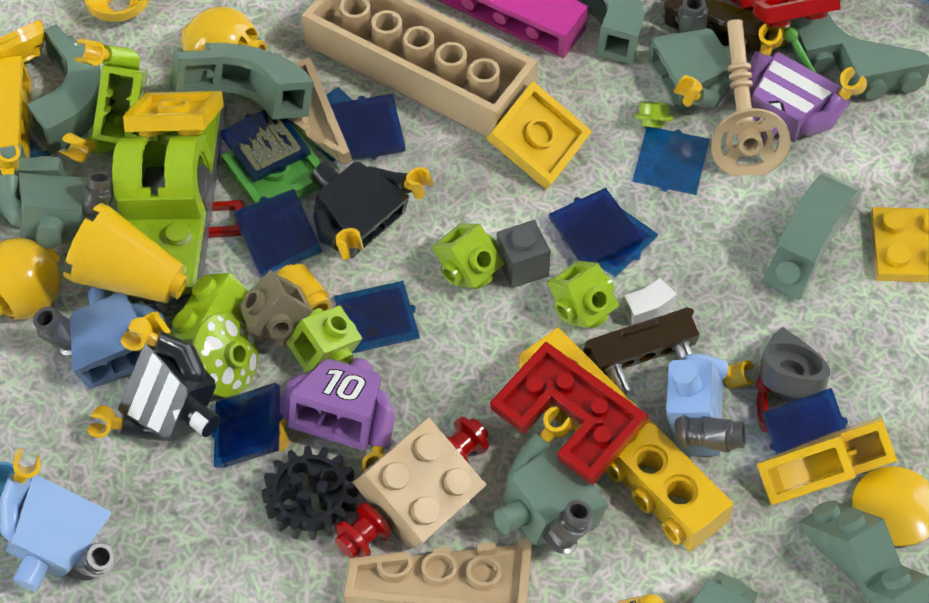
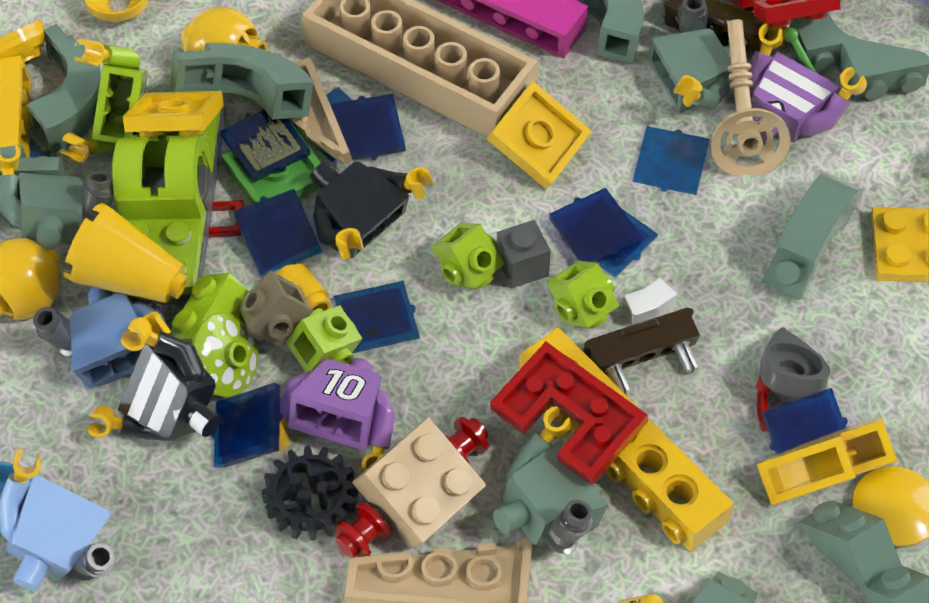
lime plate [635,101,674,128] -> none
torso [666,353,754,456] -> none

